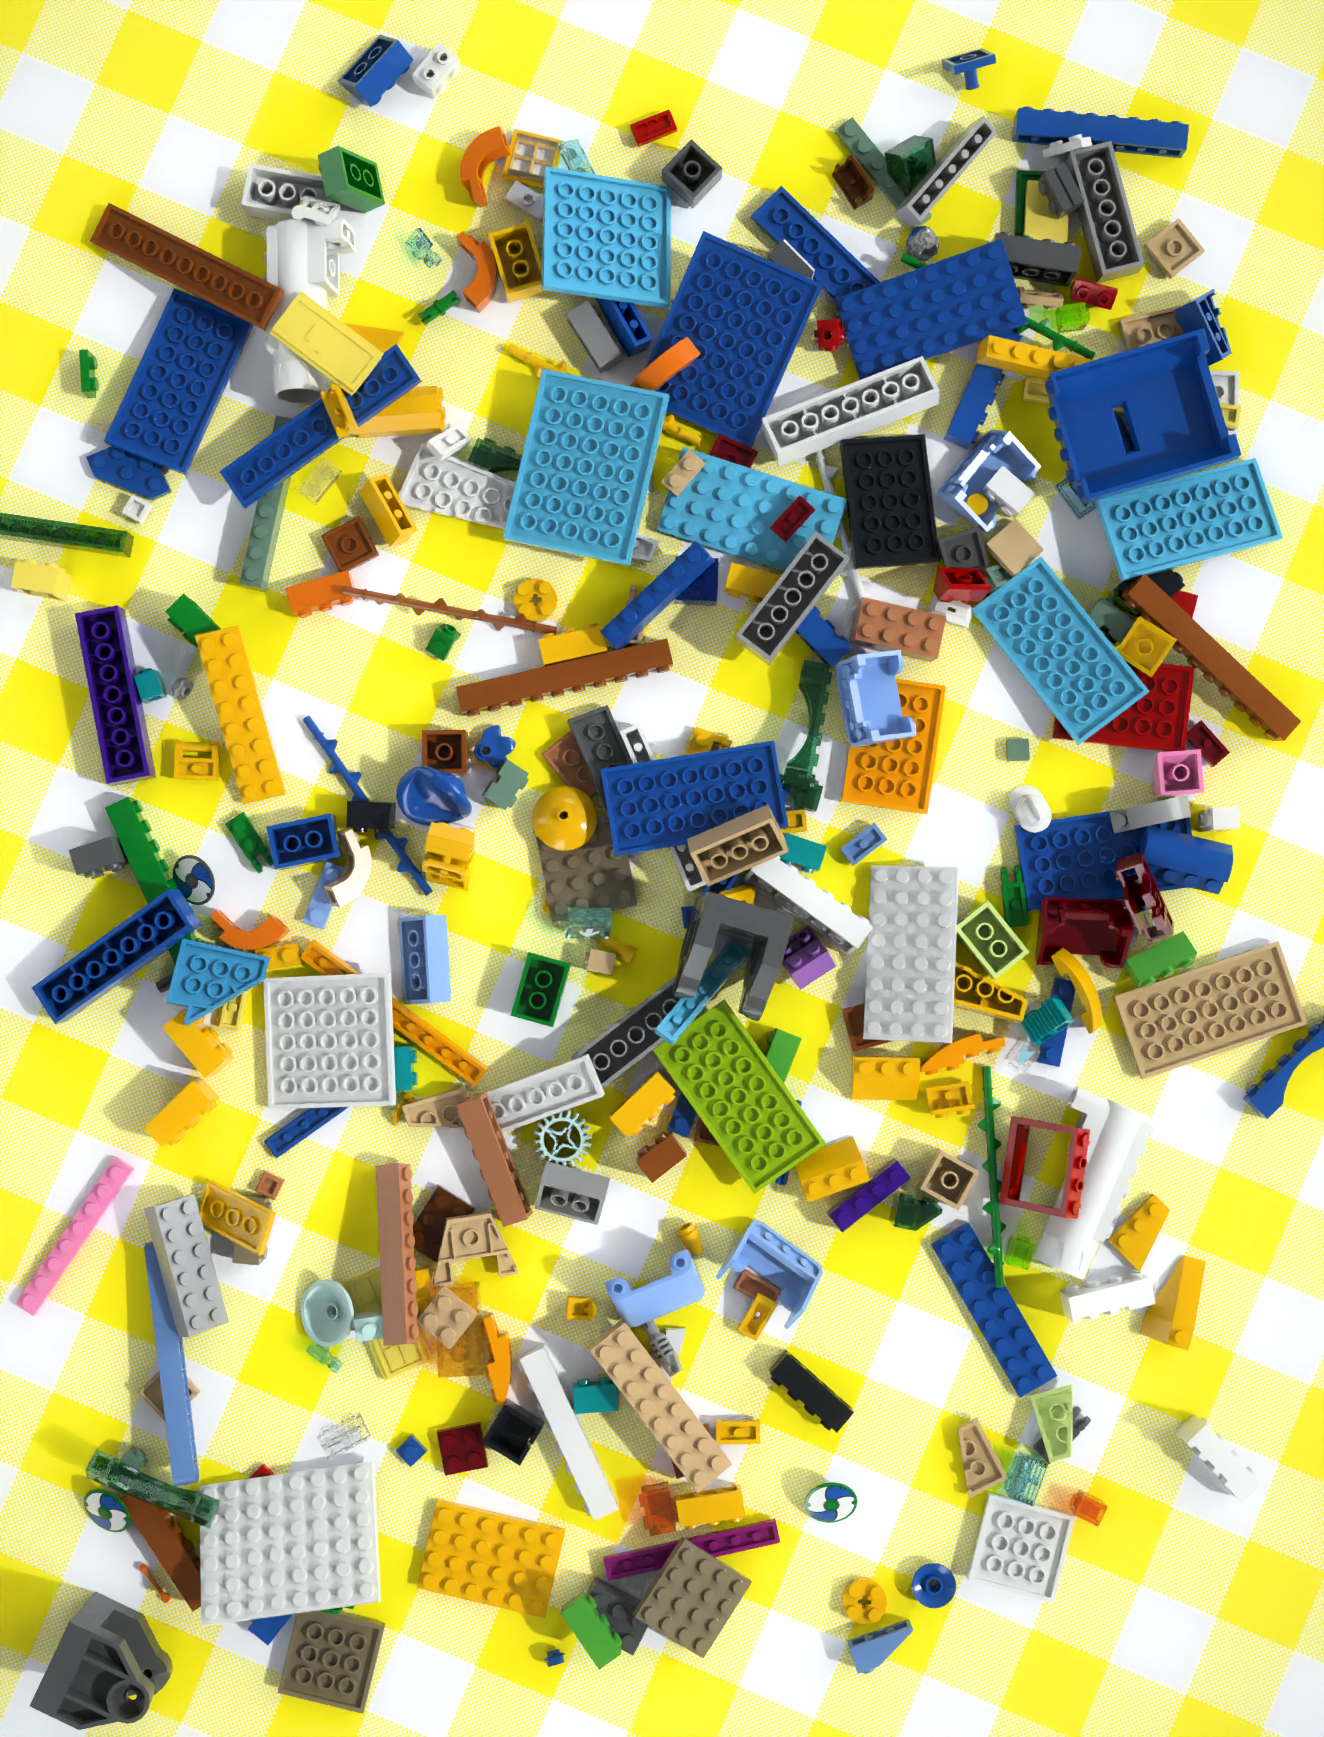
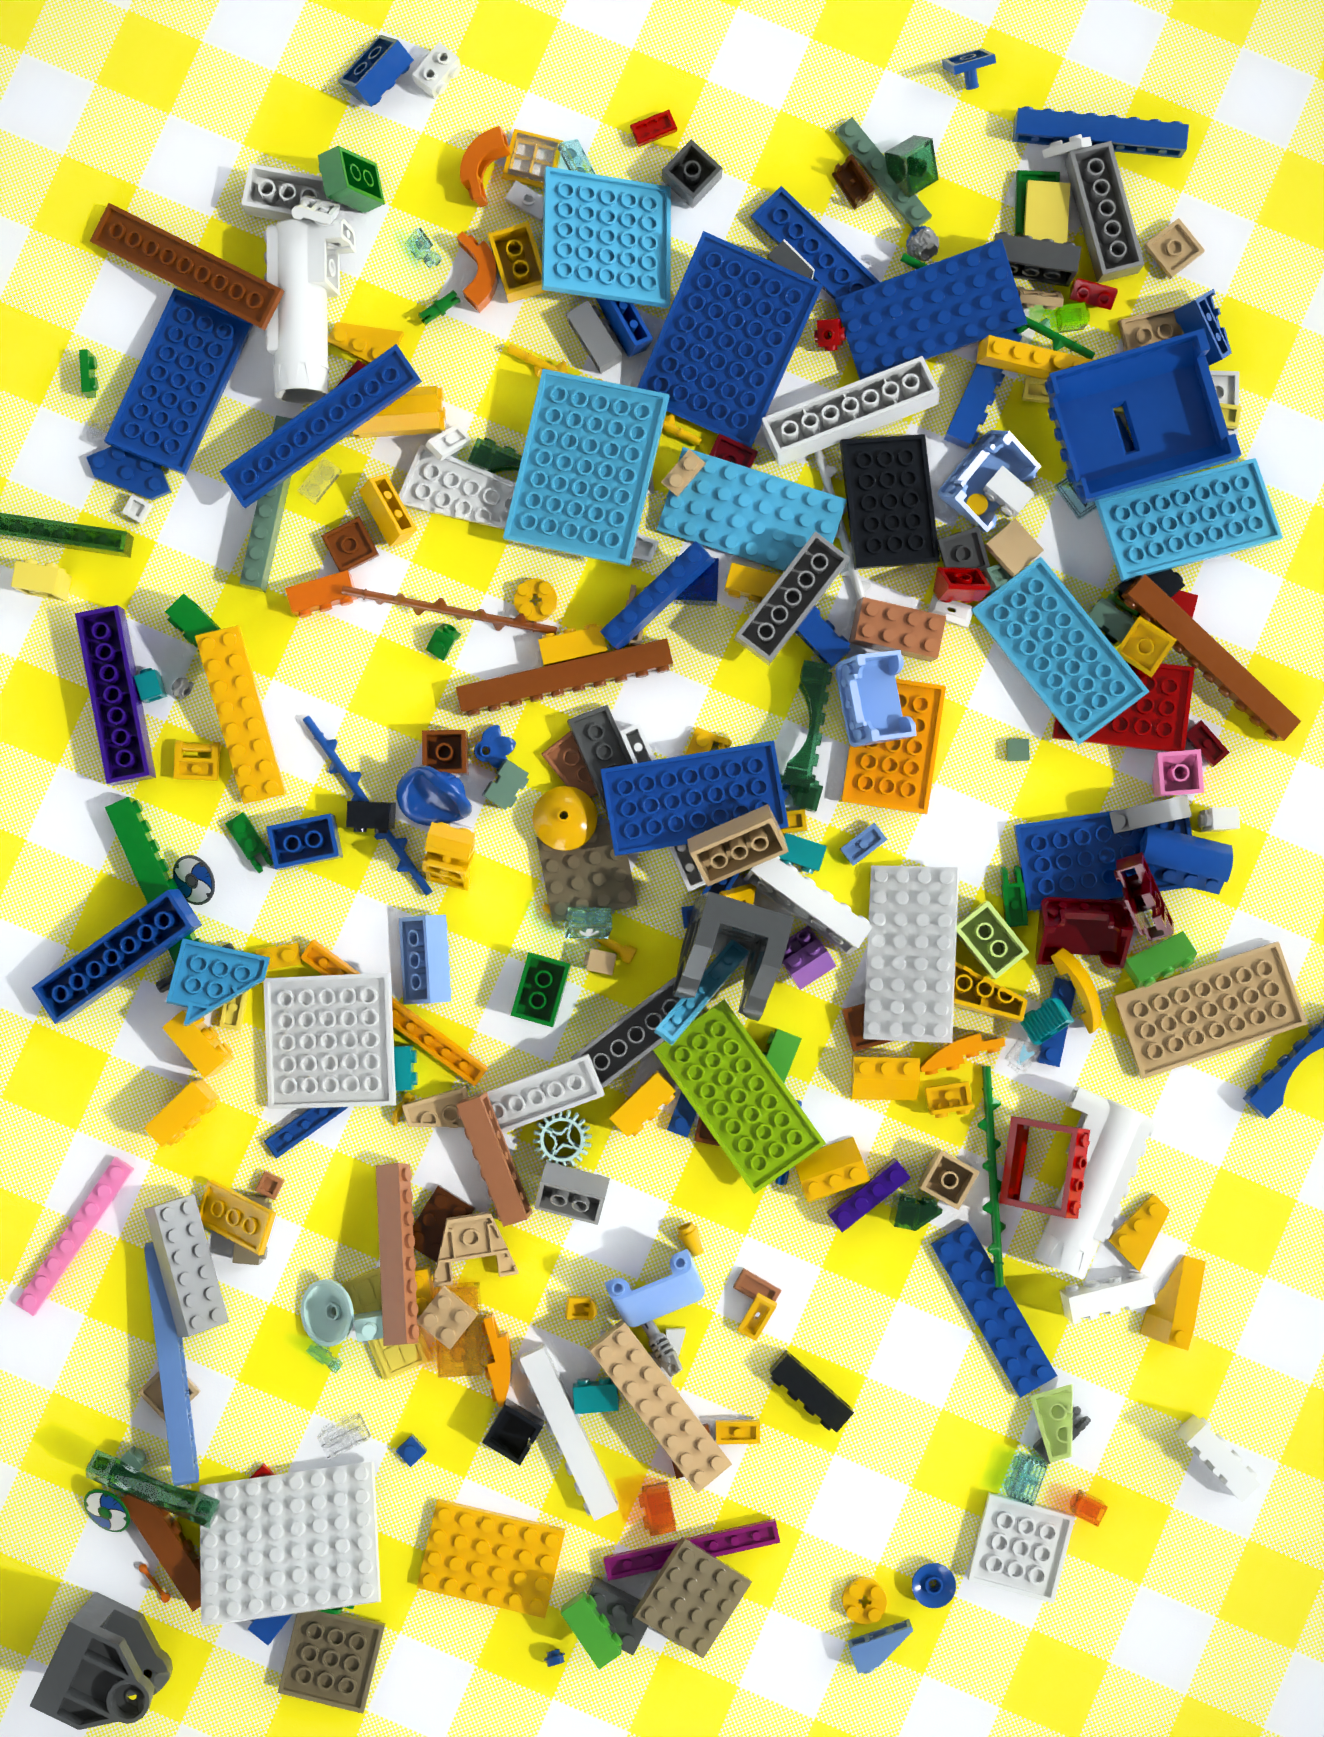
dark grey brick [69,836,130,879] -> none
orange arch [210,910,291,950] -> none
light yellow piece [270,291,384,396] -> none
light blue plate [303,861,345,930] -> none
yellow hinge [320,384,359,439] -> none
arch [323,828,372,907] -> none
dark red plate [437,1421,489,1476] -> none
orange arch [629,337,700,391] -> none
dark orange brick [636,1131,687,1183] -> none
yellow brick [676,1485,745,1529] -> none
light blue windscreen [716,1220,823,1329] -> none
dark red plate [770,495,815,543] -> none
shield [805,1482,858,1523] -> none
light grey brick [894,116,998,228] -> none
tan wing [957,1417,1008,1498] -> none
clear neon green brick [1003,1234,1035,1270] -> none
white piece [1009,785,1052,833] -> none
dark grey brick [1038,163,1085,219] -> none

